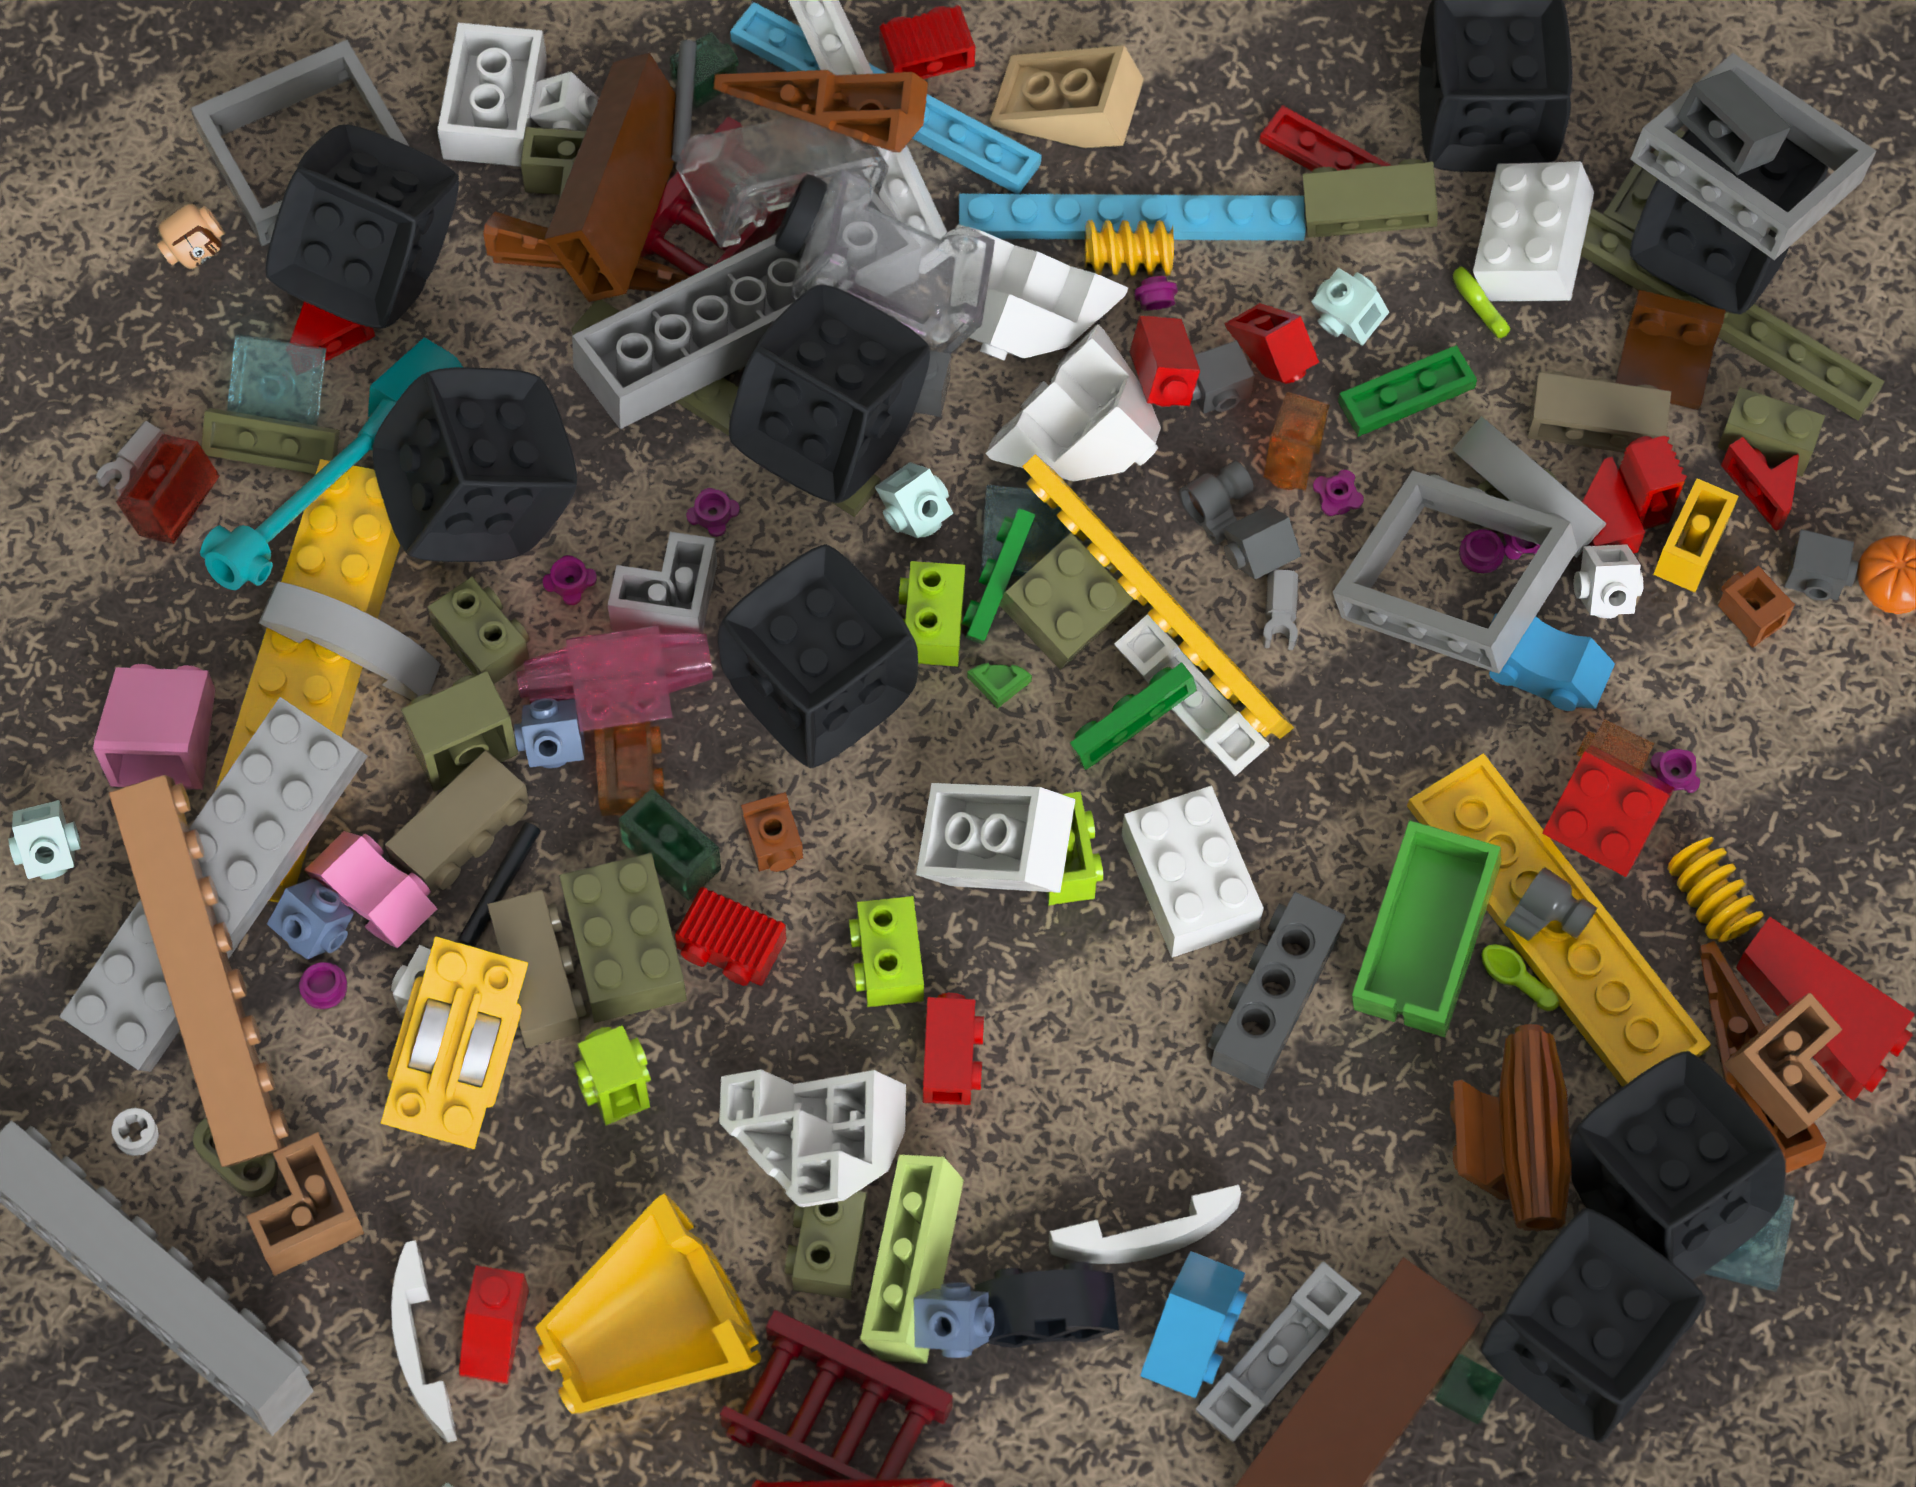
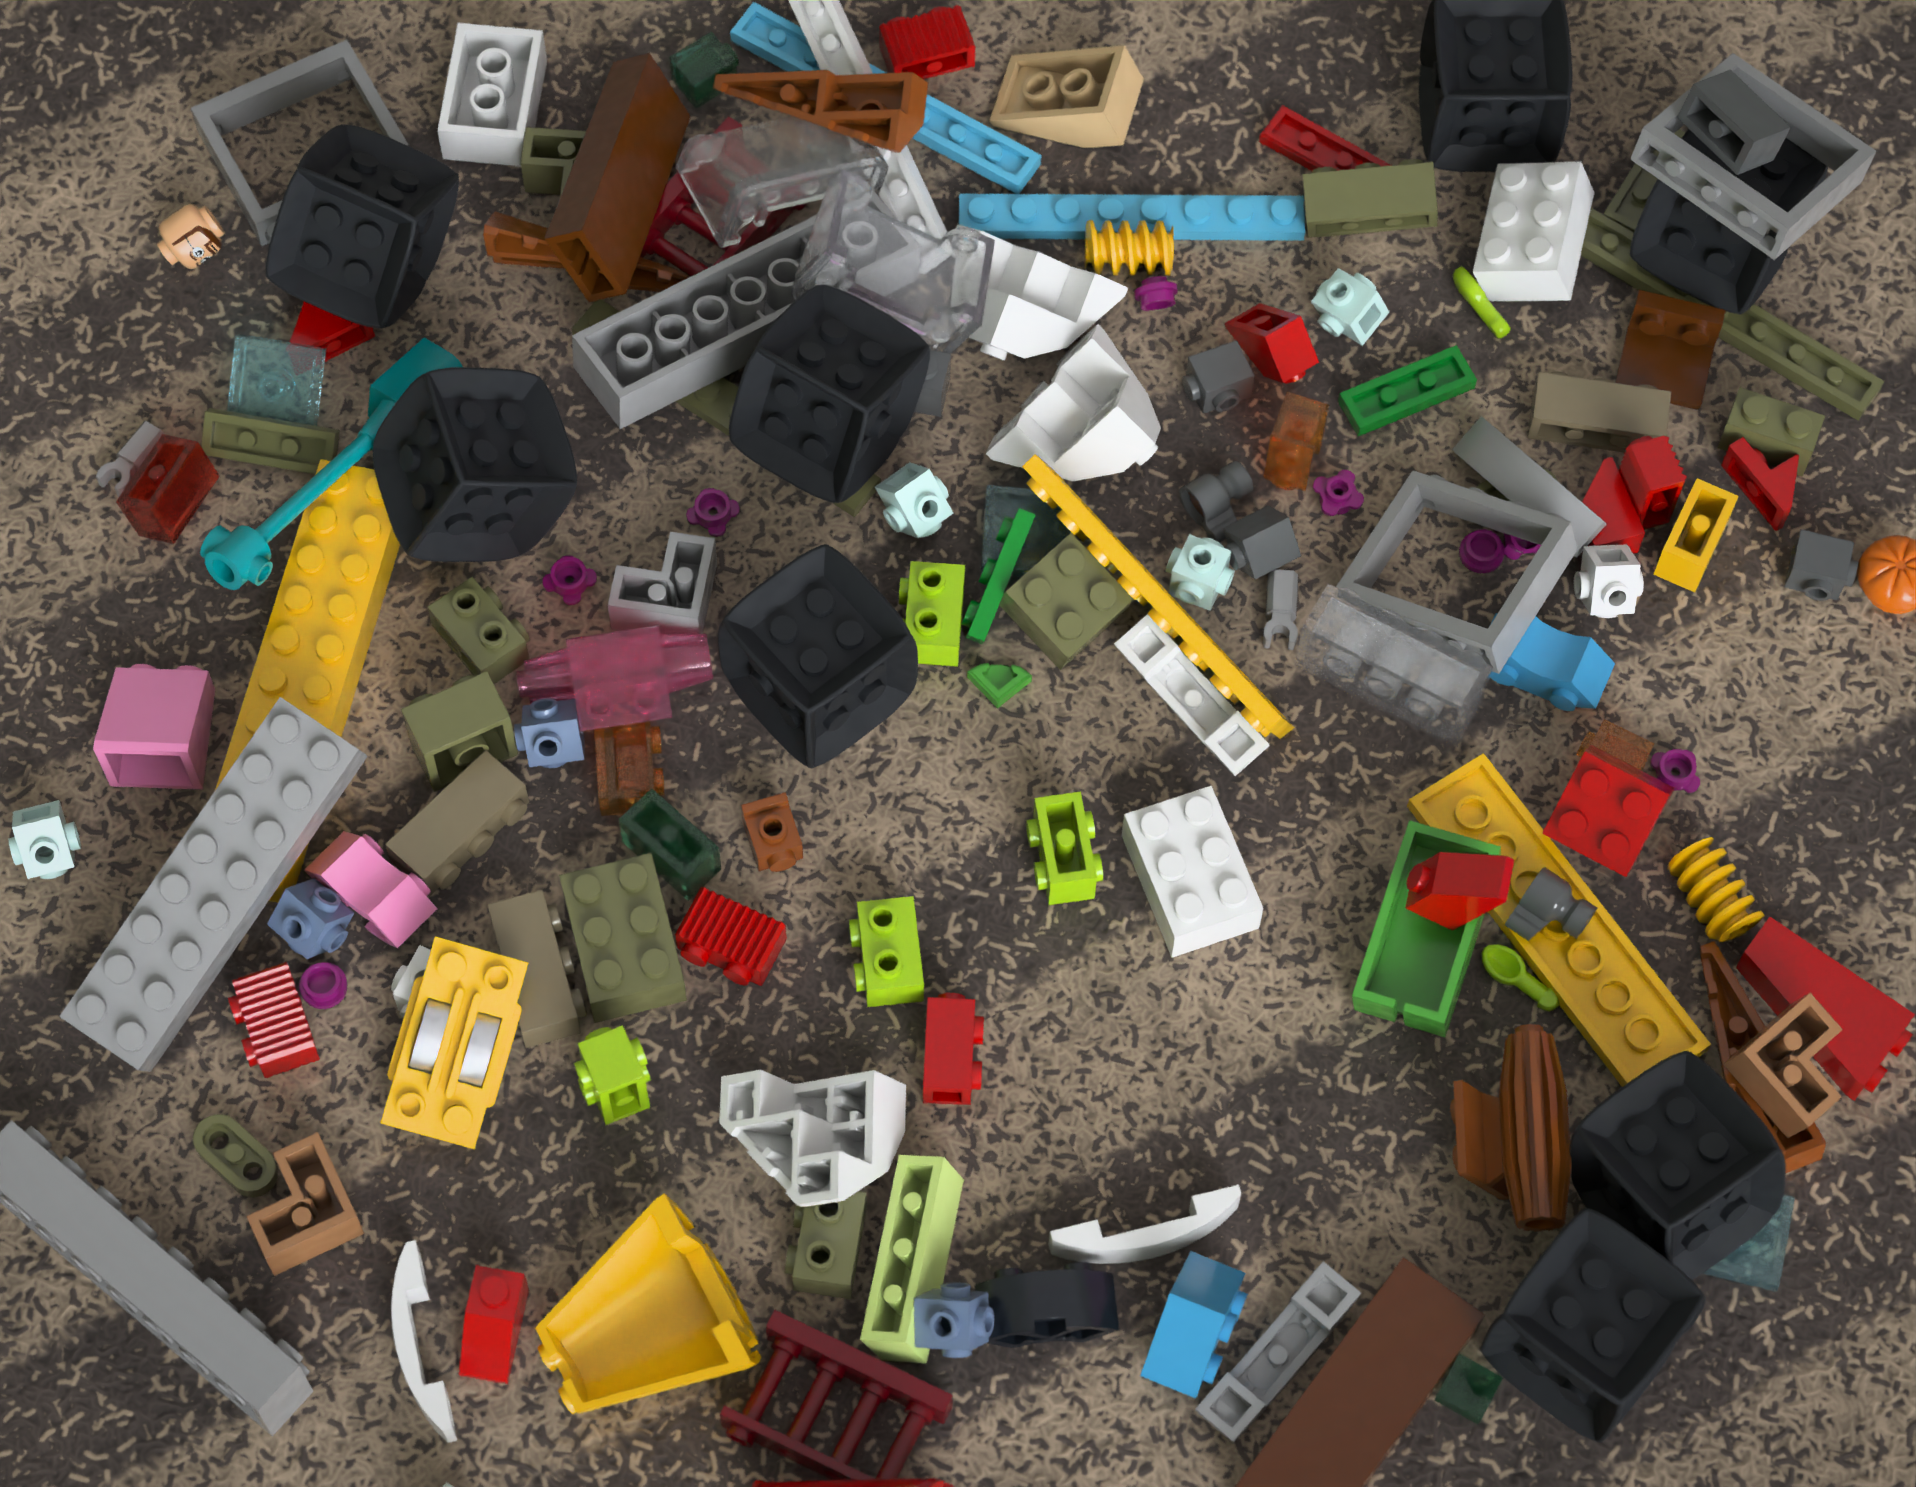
medium nougat brick [109,775,289,1167] -> none
white bush [111,1108,159,1156] -> none
light grey slope [259,581,441,700] -> none
black bar [457,822,541,947] -> none
white brick [530,72,599,131] -> none
dark grey bar [672,40,697,163] -> none
black tyre [775,174,827,255] -> none
white brick [916,783,1075,893] -> none
green plate [1070,662,1197,770] -> none
red brick [1129,315,1200,407] -> none
dark grey brick [1208,891,1346,1090] -> none
dark orange brick [1718,565,1795,648] -> none
none -> red brick [228,962,320,1078]
none -> light aqua brick [1166,534,1235,611]
none -> clear brick [1294,583,1493,748]
none -> red slope [1405,852,1514,931]

